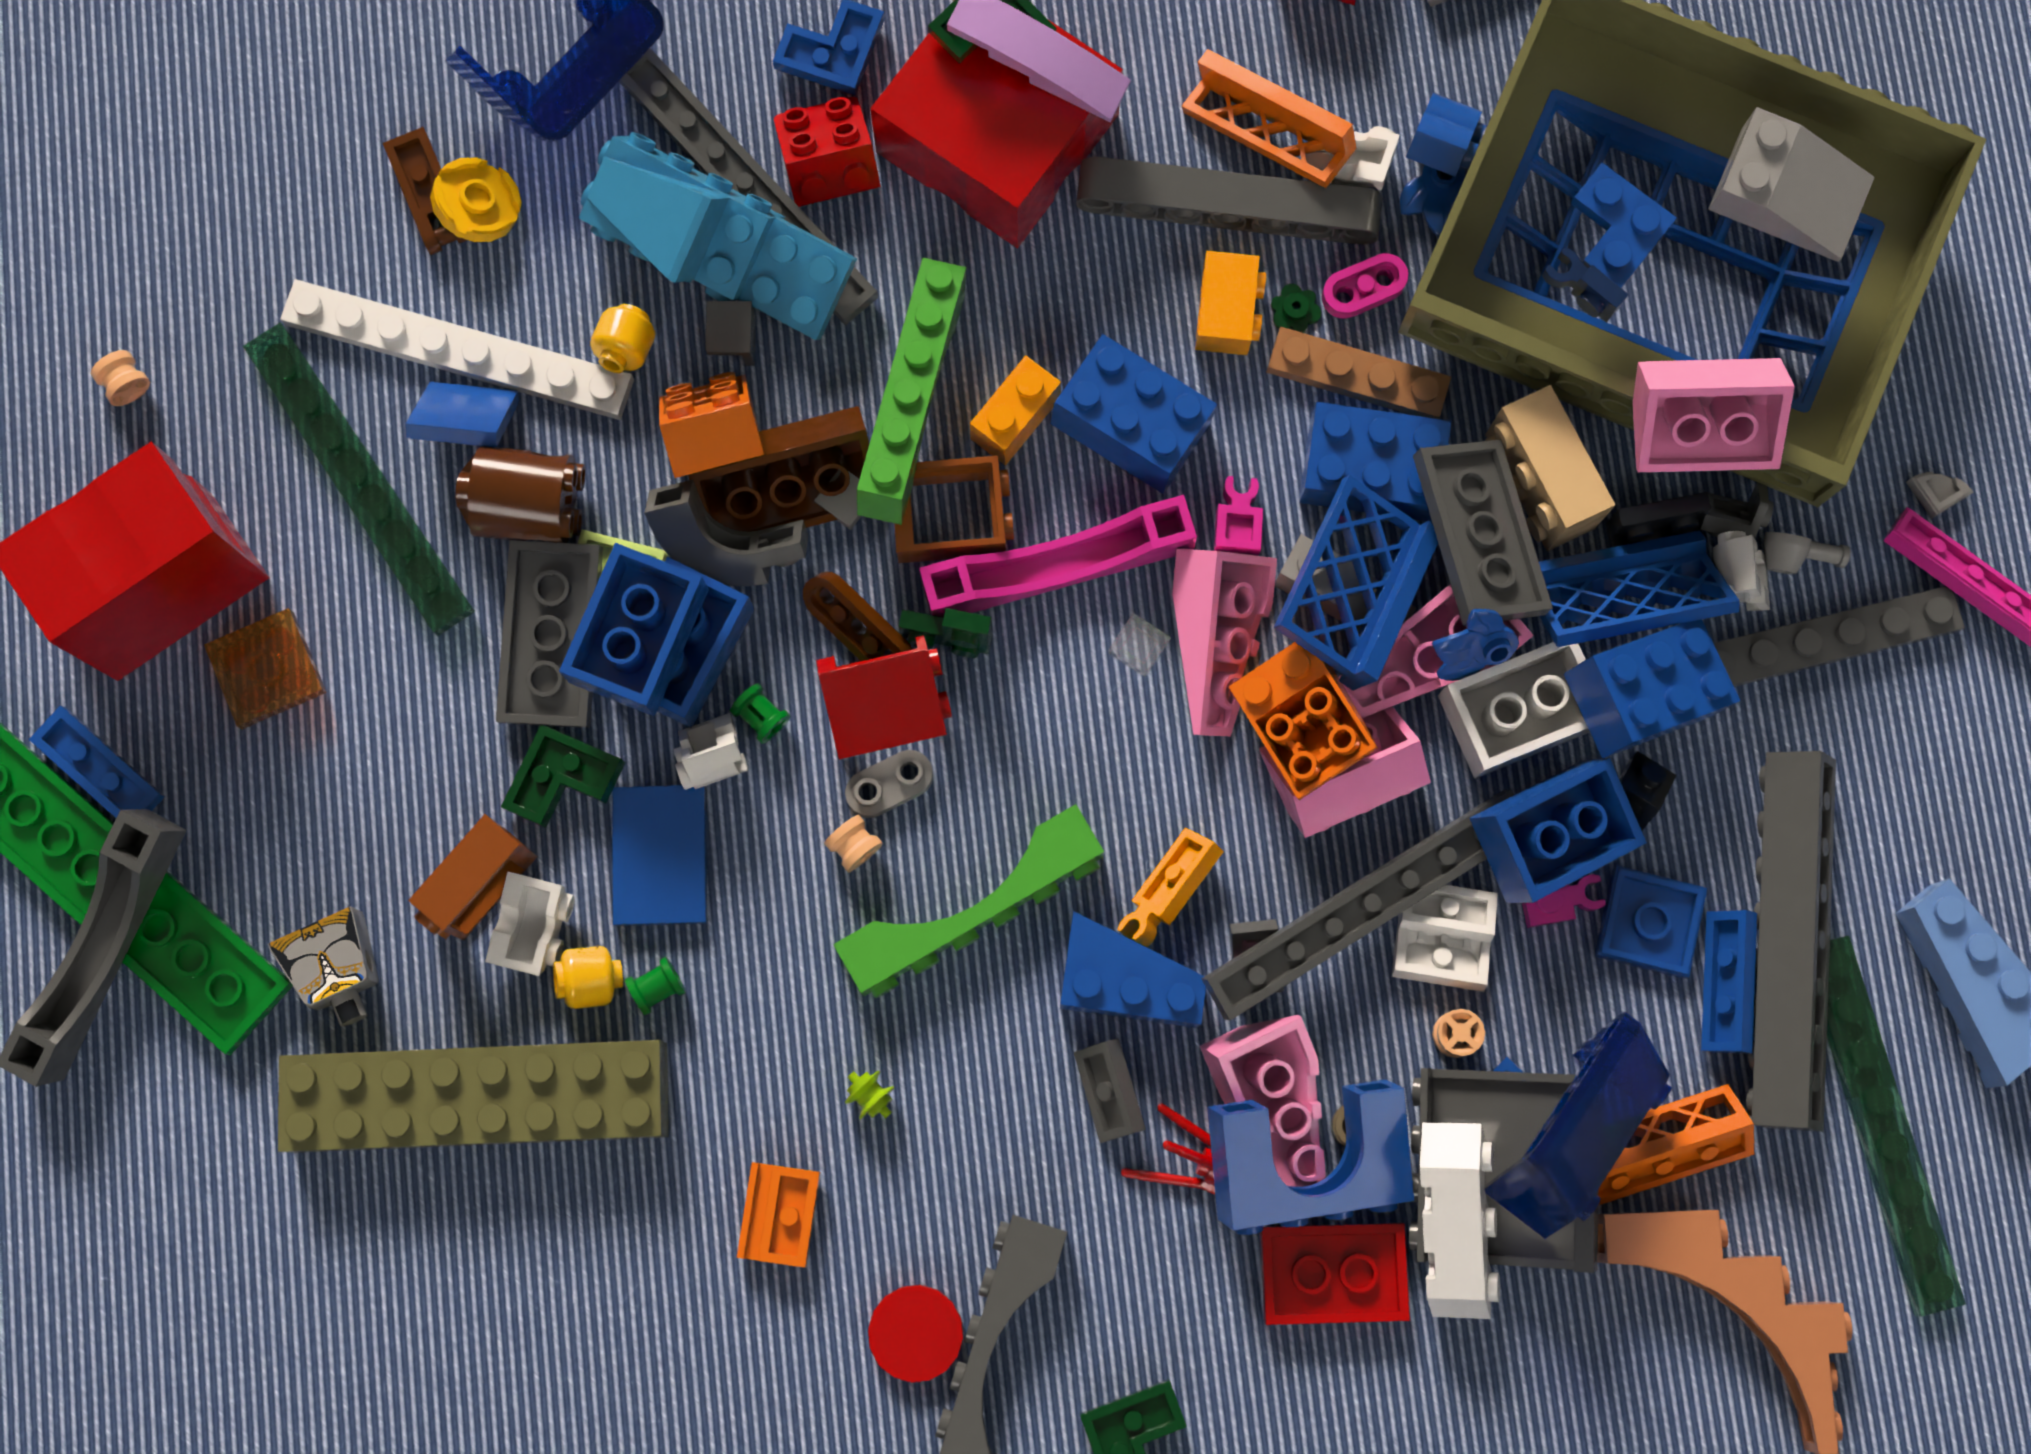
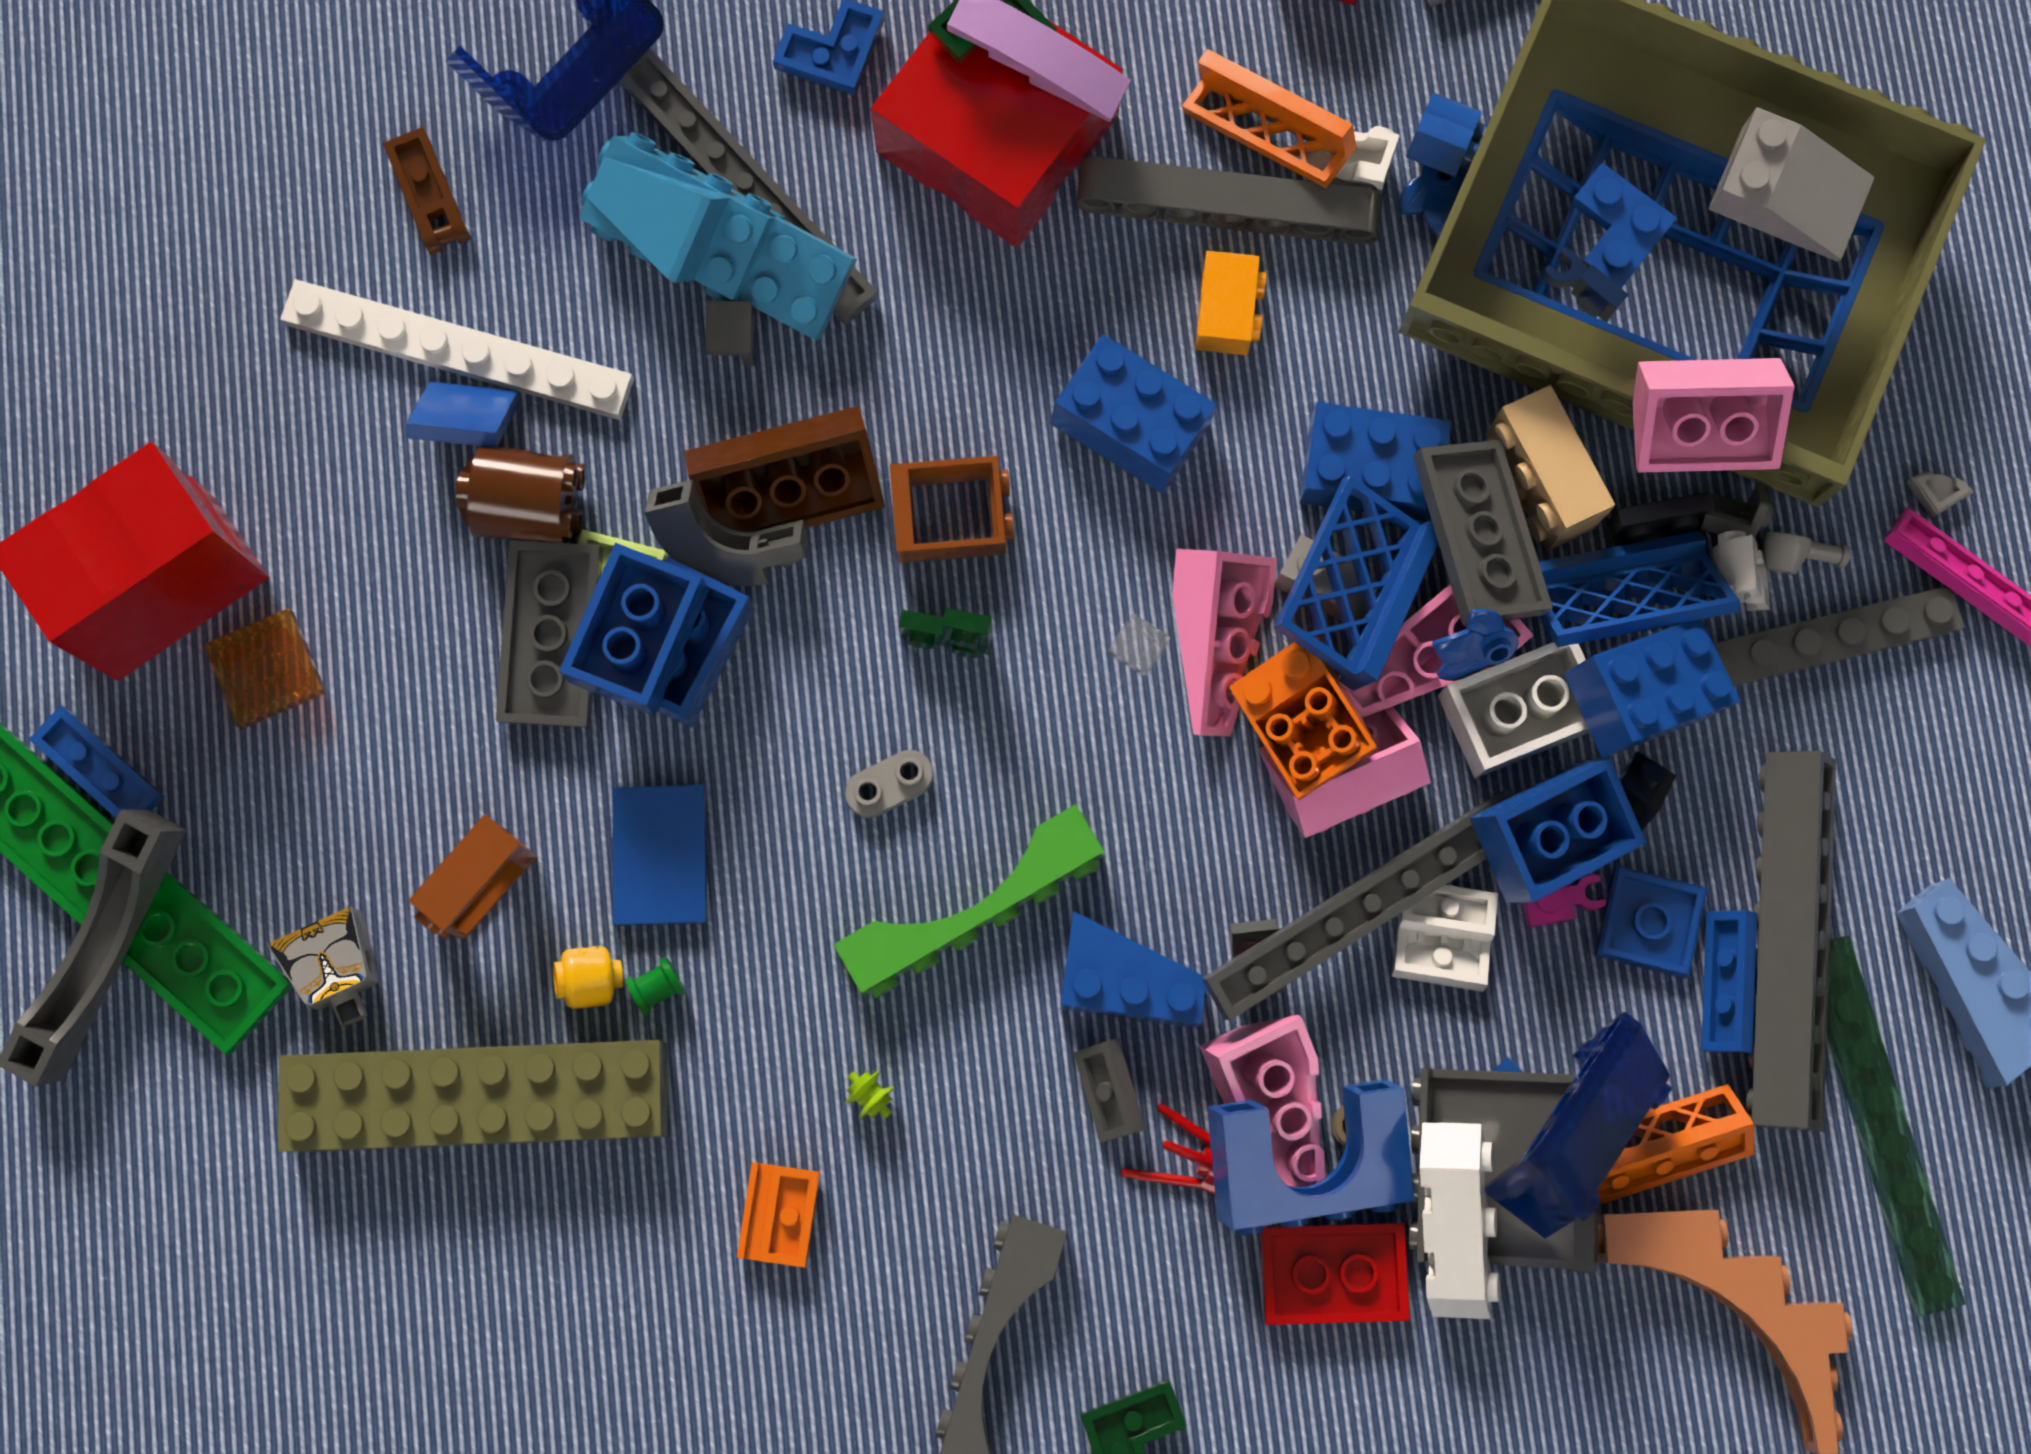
light nougat wheel [90,350,150,406] -> none
clear green plate [243,322,476,637] -> none
yellow tile [430,157,522,242] -> none
white cylinder [485,871,575,976] -> none
dark green plate [501,724,626,828] -> none
yellow head [590,304,656,373] -> none
orange slope [659,372,764,478] -> none
white cylinder [673,713,748,790] -> none
green bush [729,683,791,744] -> none
red bracket [773,97,881,207] -> none
reddish brown plate [803,571,913,661] -> none
light grey tile [814,470,861,530] -> none
red panel [816,635,952,760] -> none
light nougat wheel [824,815,883,872] -> none
bright green arch [857,258,966,525] -> none
red tile [868,1284,963,1383] -> none
dark pink arch [919,495,1197,618] -> none
light orange brick [970,355,1061,466] -> none
light orange plate [1117,827,1224,948] -> none
dark pink plate [1214,476,1263,556] -> none
medium nougat plate [1266,326,1452,419] -> none
dark green plant [1271,284,1321,333] -> none
dark pink plate [1322,253,1408,319] -> none
light nougat wheel [1432,1009,1485,1058] -> none

